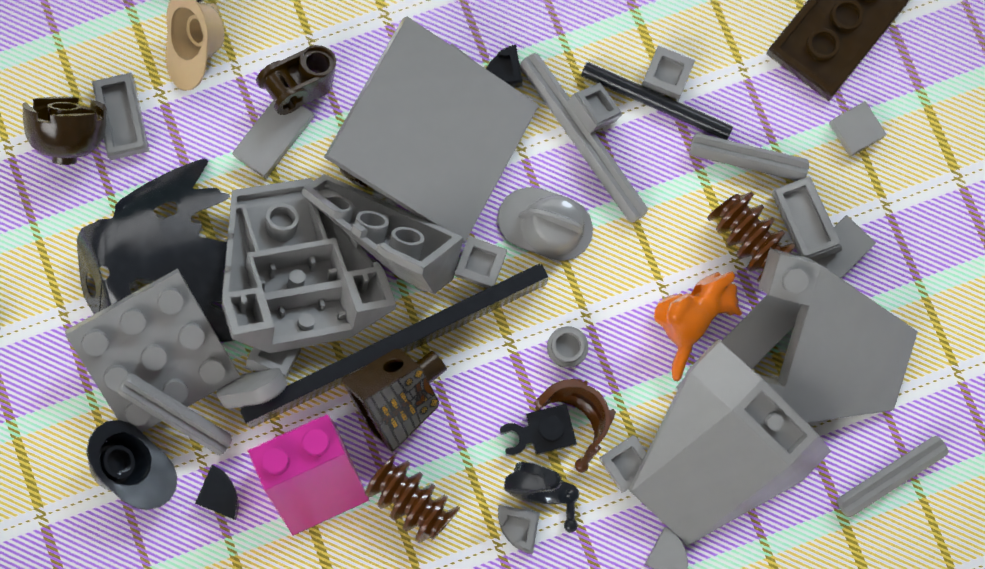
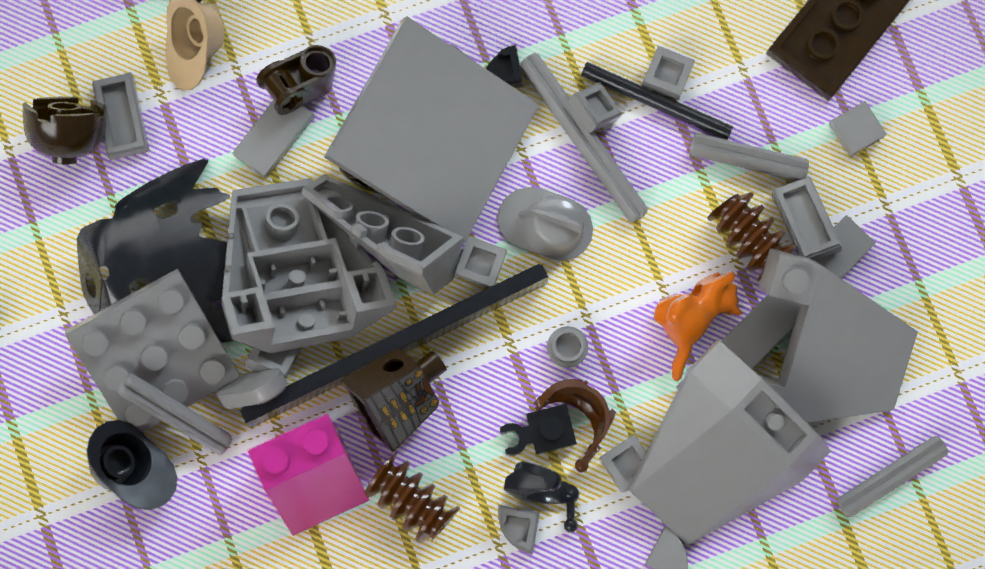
black tile [195,465,239,520] -> none

